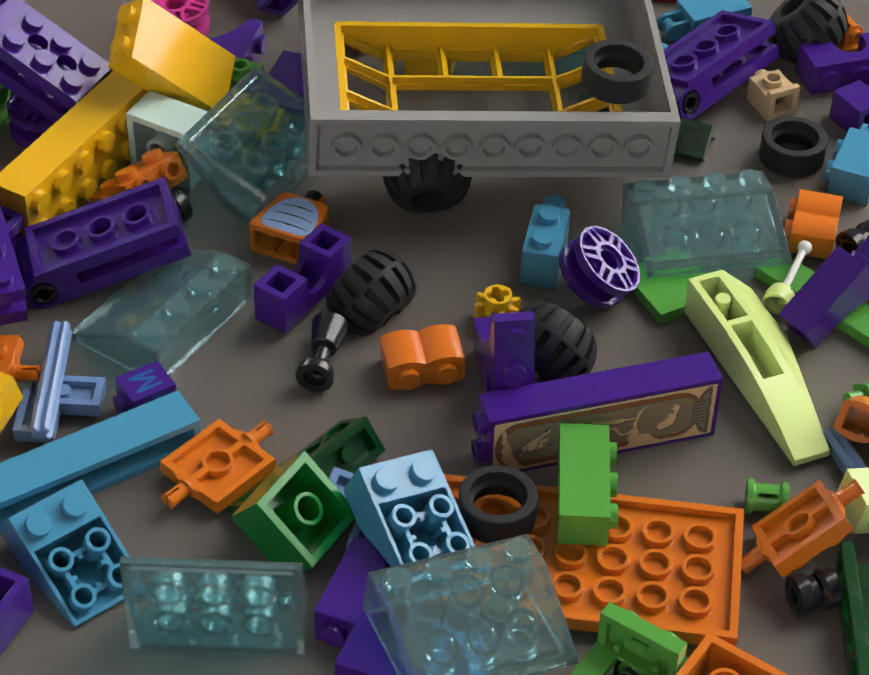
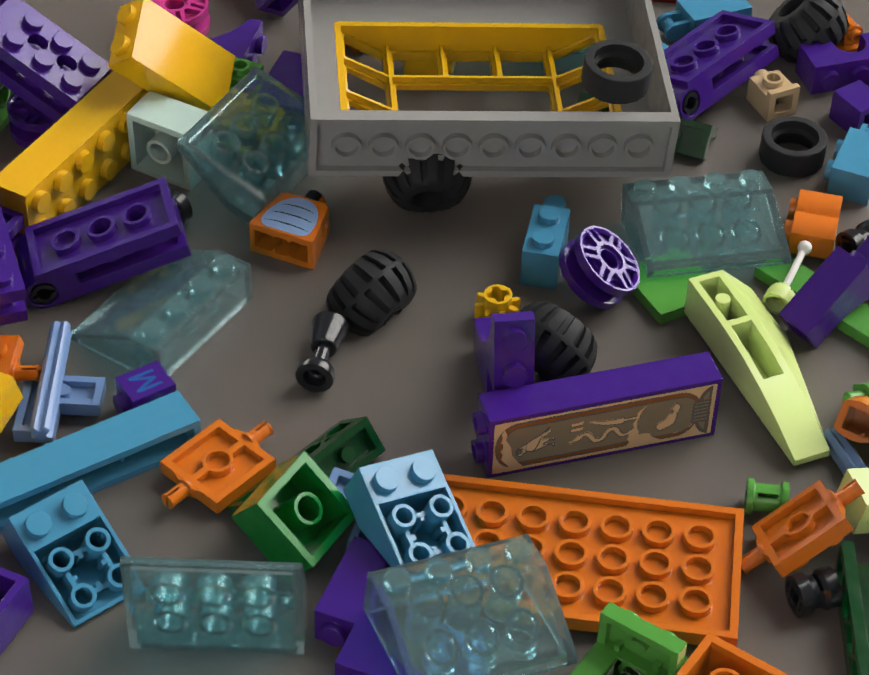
orange plate [89,148,188,203] -> none
dark purple arch [253,223,352,333] -> none
orange brick [380,324,465,390] -> none
black tyre [458,465,538,545] -> none
bright green brick [557,423,618,546] -> none

